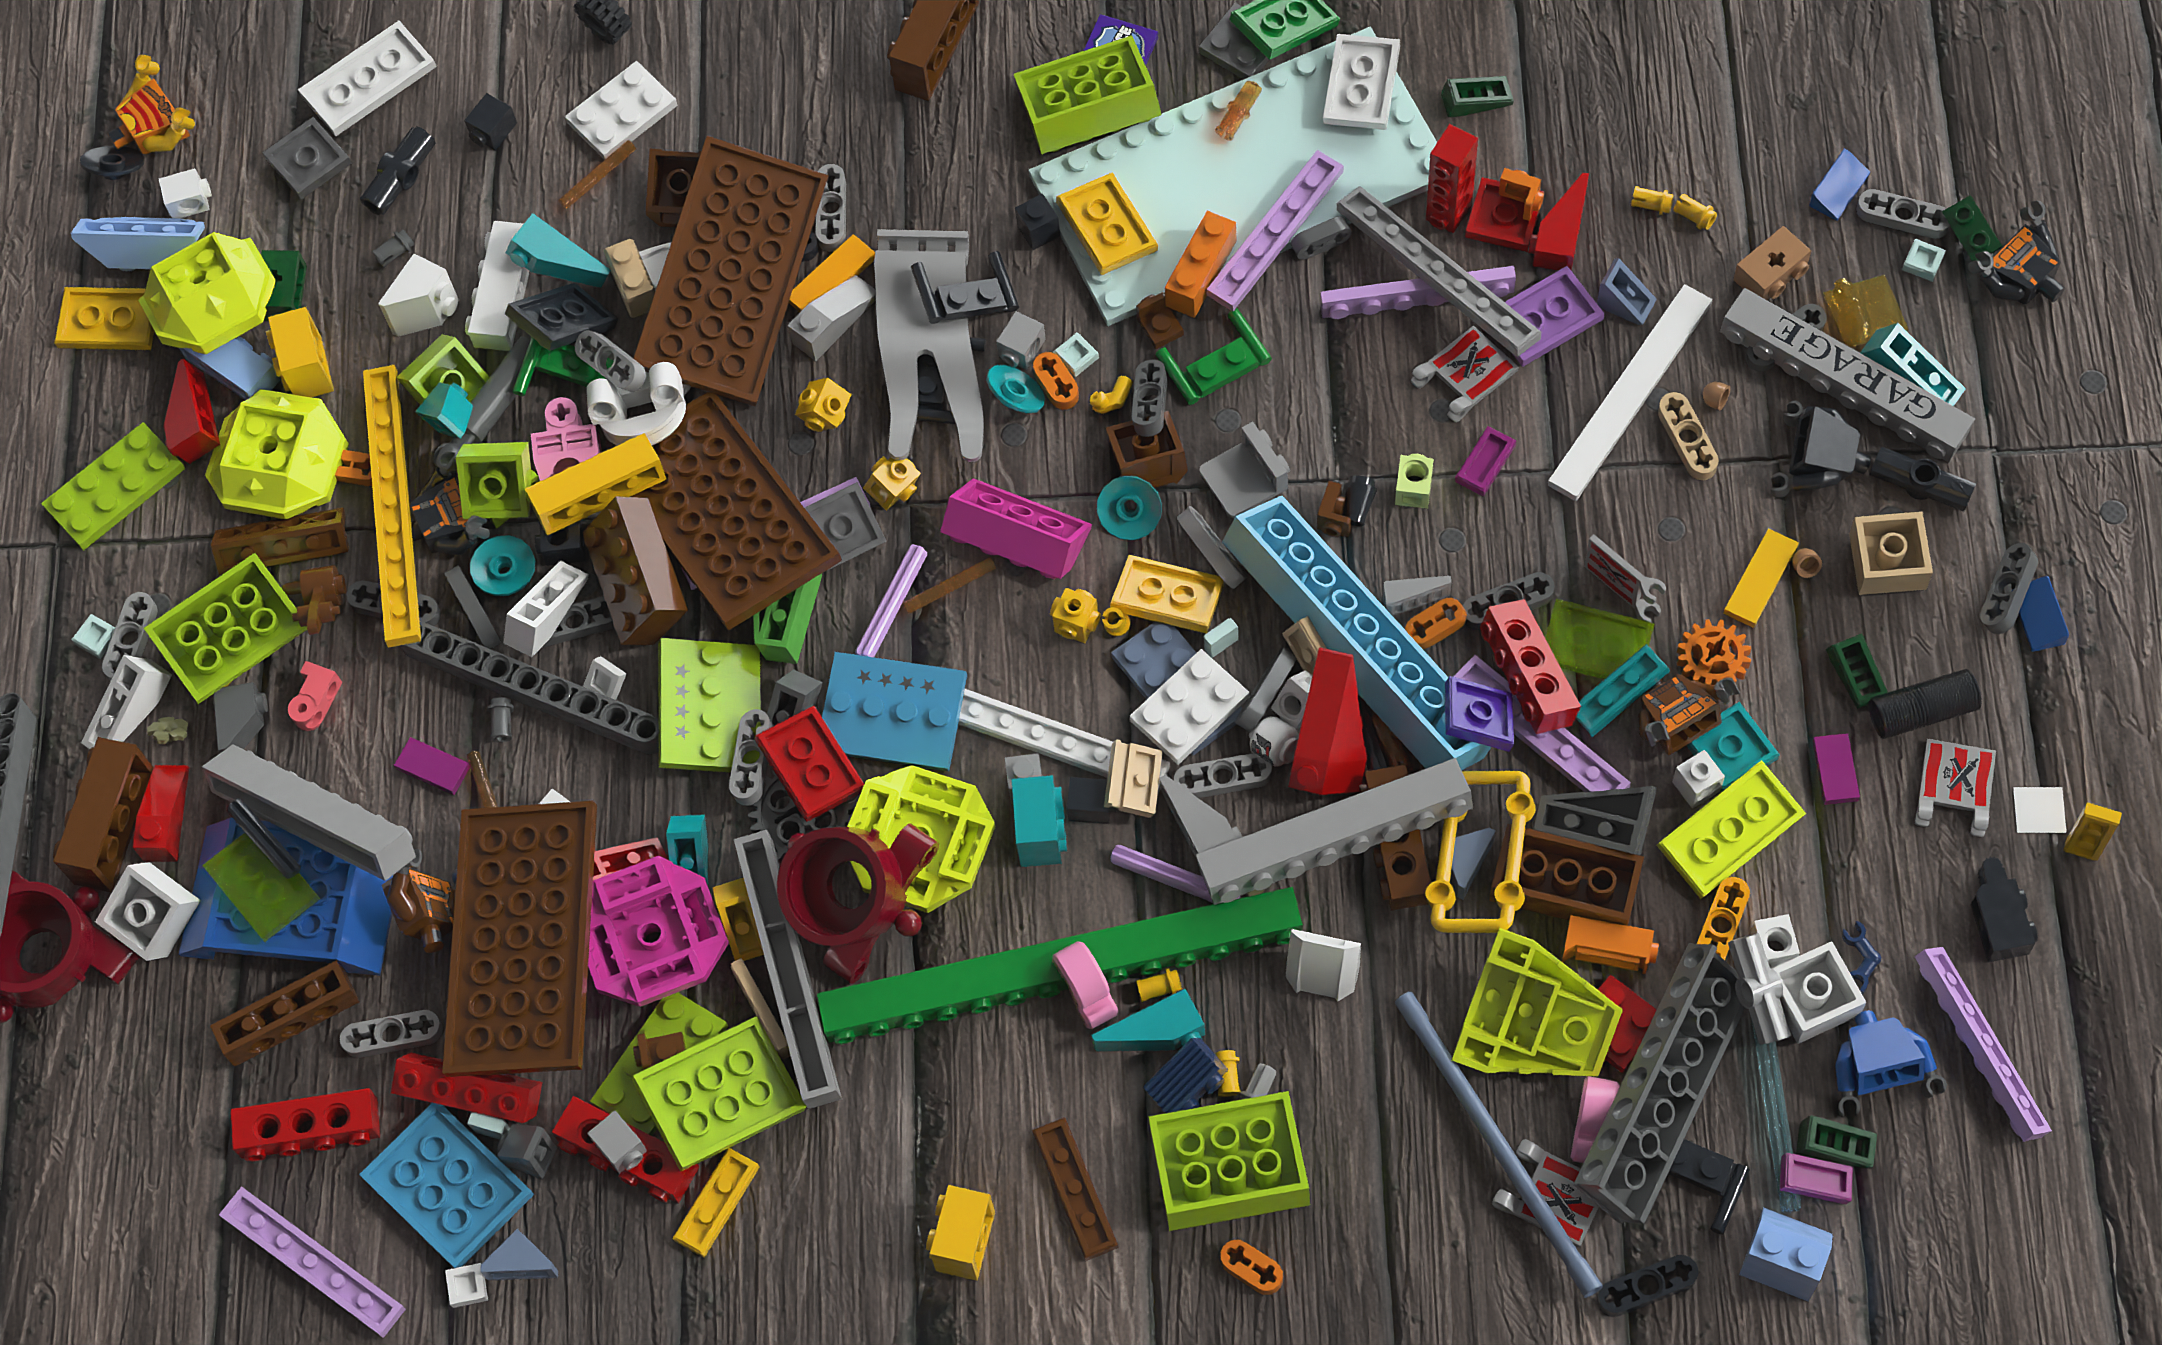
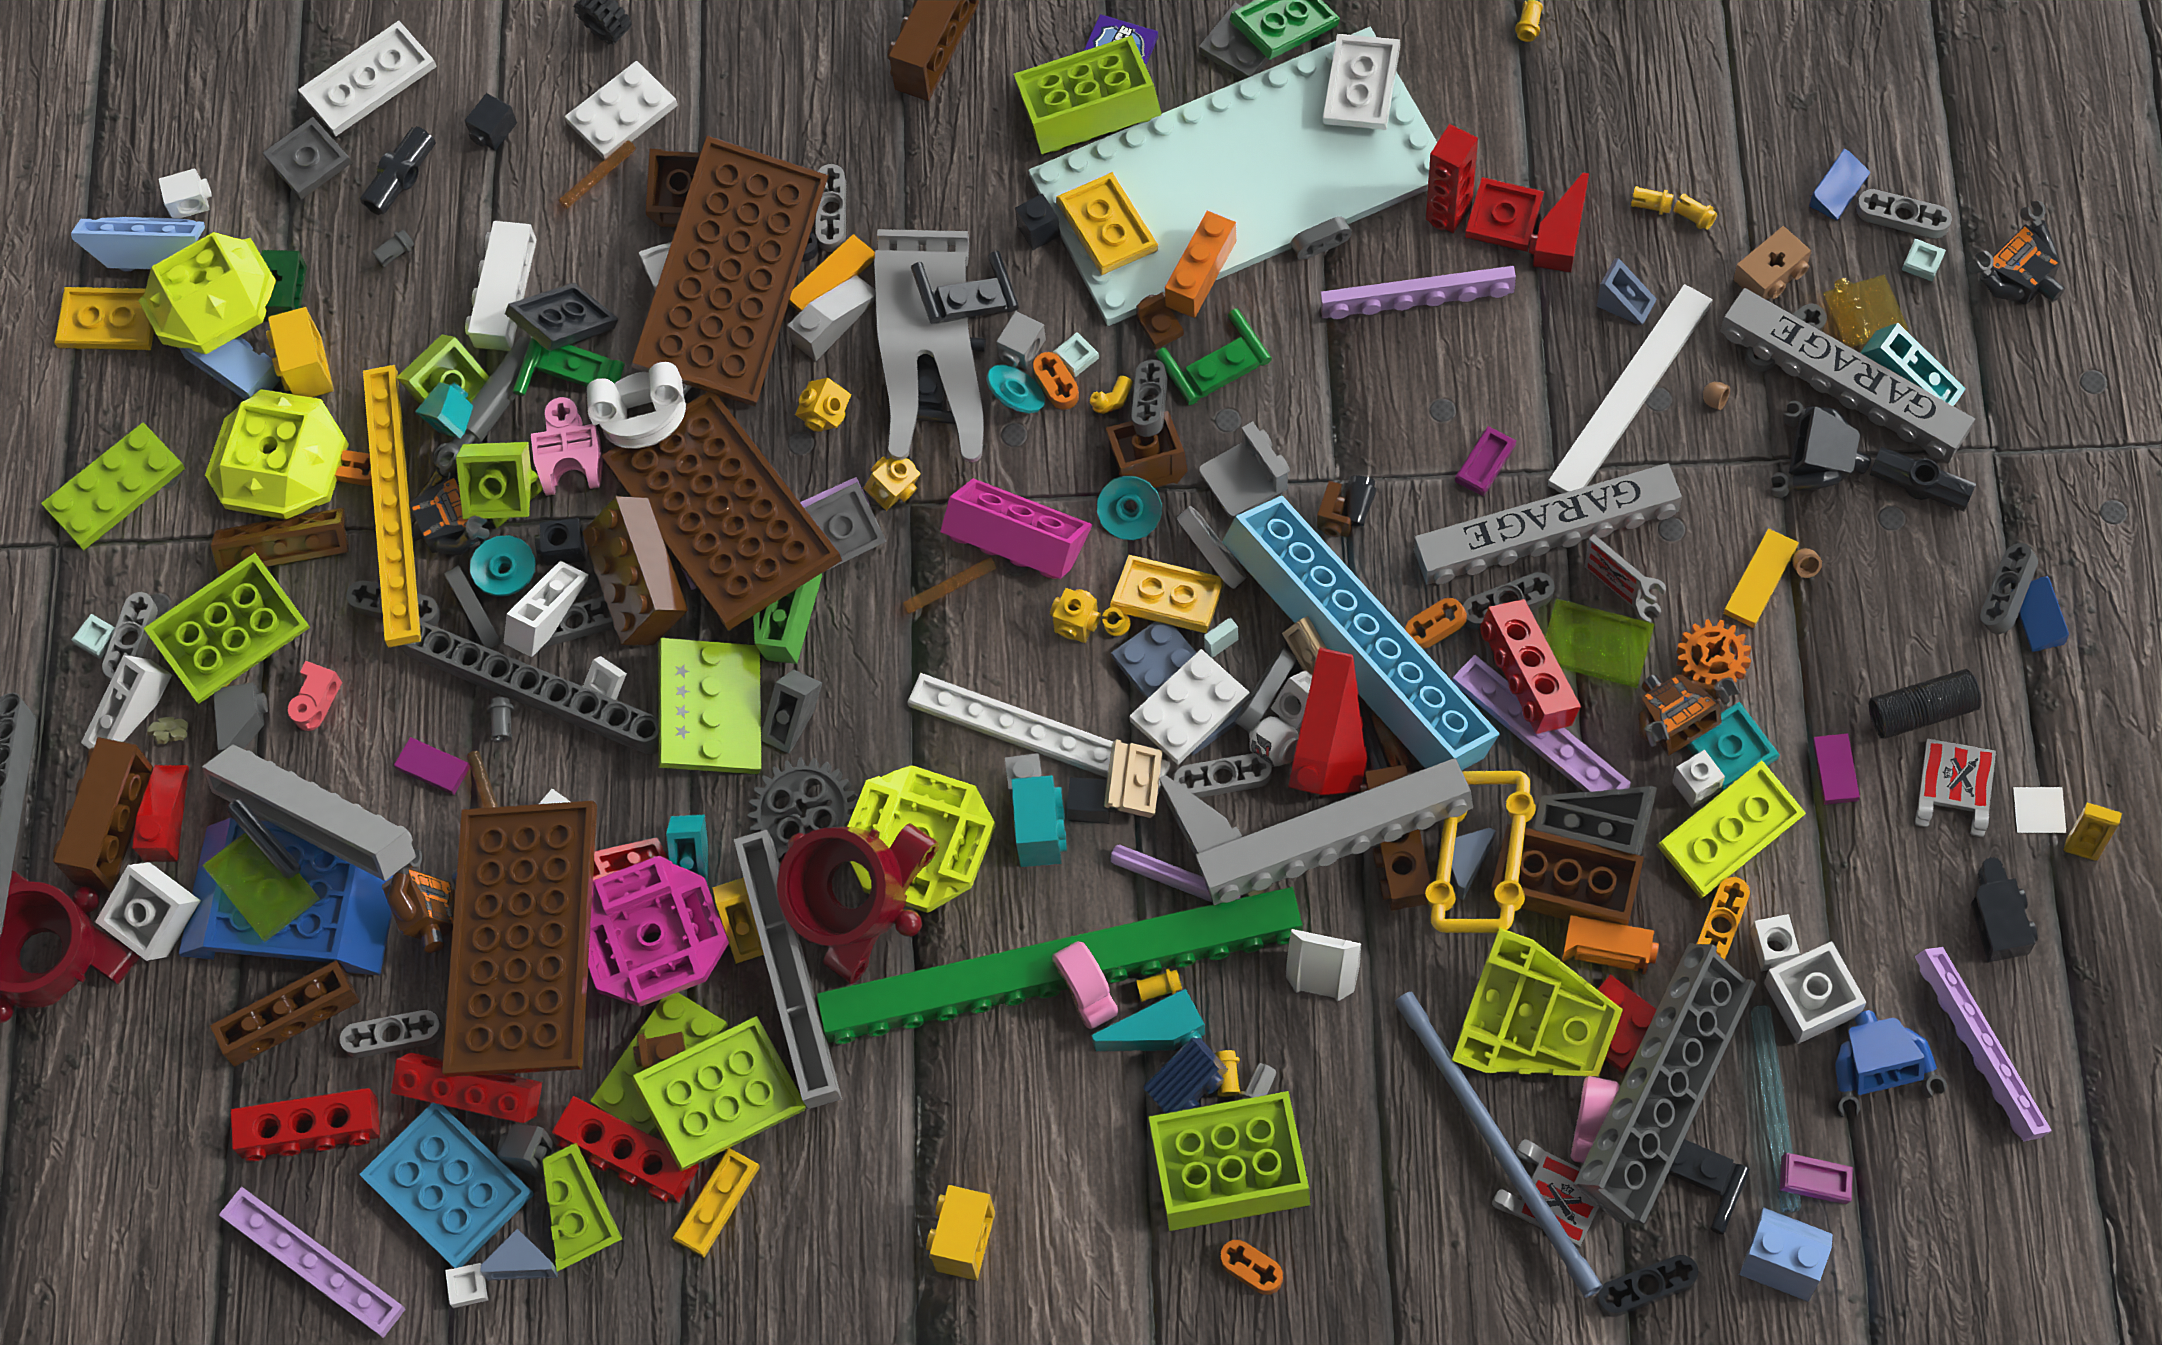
black dish [80,146,144,180] -> none
torso [107,54,195,154] -> none
red slope [164,359,220,464] -> none
reddish brown piece [282,565,347,635] -> none
white slope [378,254,459,337] -> none
light aqua tile [468,1112,510,1140] -> none
slope [505,213,611,288] -> none
yellow brick [525,433,667,535] -> none
light grey beam [575,330,646,392] -> none
light grey brick [587,1111,647,1174] -> none
tan brick [604,239,655,318] -> none
light grey beam [729,709,773,805] -> none
tan tile [730,958,791,1060] -> none
red tile [755,706,865,822] -> none
dark azure plate [822,652,967,772] -> none
lavender axle [855,544,927,657] -> none
reddish brown tile [1032,1117,1119,1261] -> none
lavender plate [1207,150,1344,311] -> none
clear orange axle [1215,80,1262,141] -> none
light grey tile [1336,186,1541,357] -> none
light grey slope [1383,576,1452,616] -> none
yellowish green brick [1395,454,1434,509] -> none
light grey flag [1411,326,1519,422] -> none
dark green slope [1441,76,1514,117] -> none
dark purple tile [1445,676,1514,752] -> none
orange bracket [1499,168,1544,221] -> none
medium lavender plate [1505,266,1604,367] -> none
teal tile [1575,644,1670,737] -> none
tan beam [1658,392,1718,480] -> none
light grey piece [1728,933,1791,1045] -> none
dark green slope [1796,1115,1877,1169] -> none
dark green slope [1825,633,1888,709] -> none
dark blue arm [1842,921,1881,995] -> none
tan brick [1849,512,1933,595] -> none
dark green hinge [1942,195,2003,261] -> none
none -> lime wing [543,1143,622,1272]
none -> light grey brick [1414,463,1682,585]
none -> yellow pin [1515,0,1543,42]

